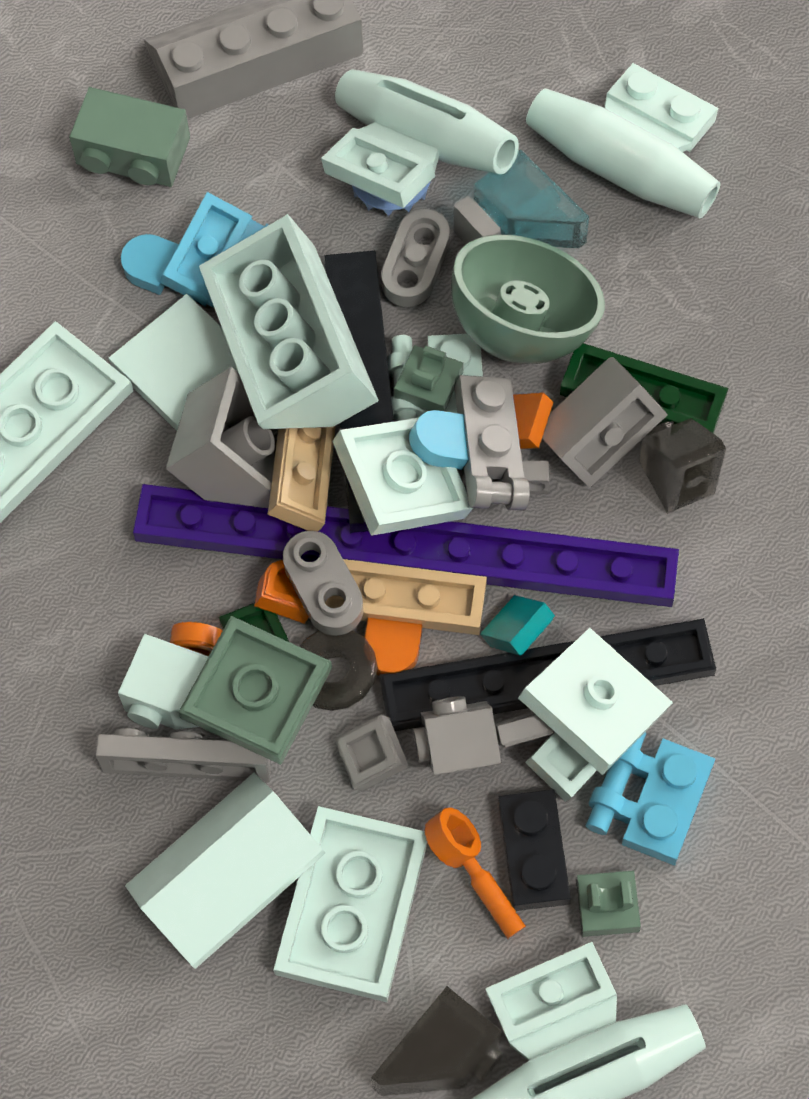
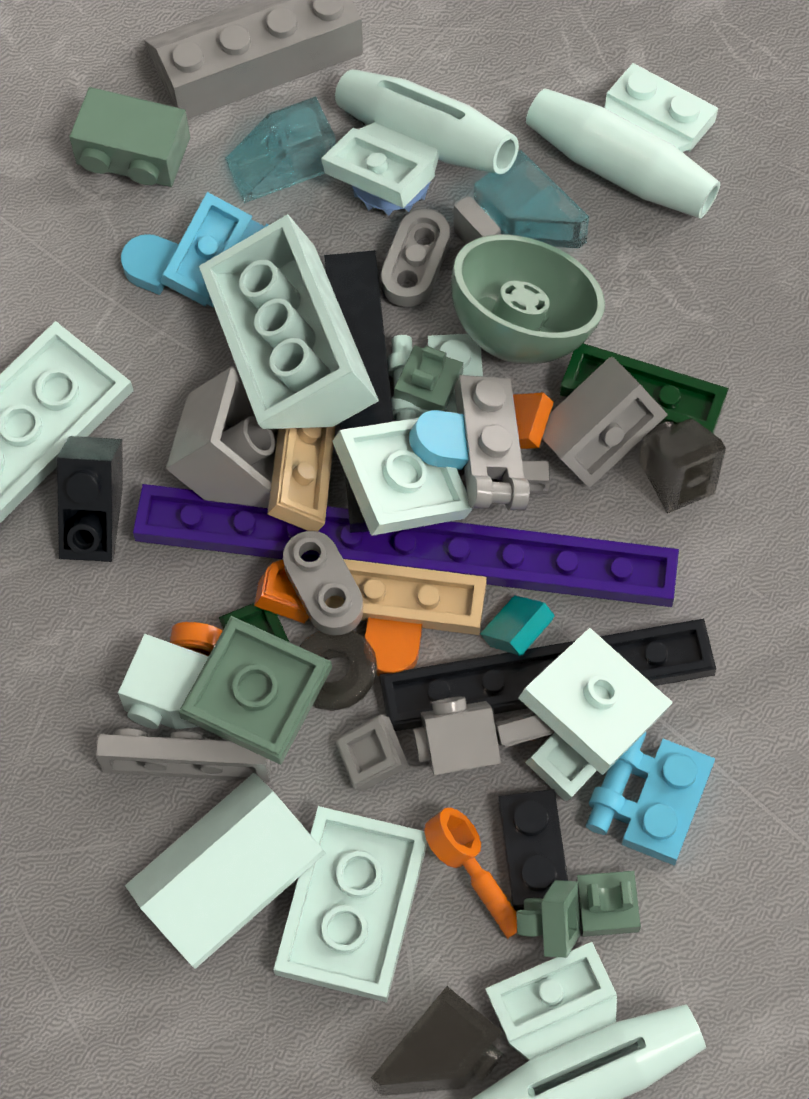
light aqua tile [109,294,239,431] -> none
none -> black slope [57,436,123,562]
none -> clear light blue slope [225,96,336,203]
none -> sand green tile [516,880,580,958]

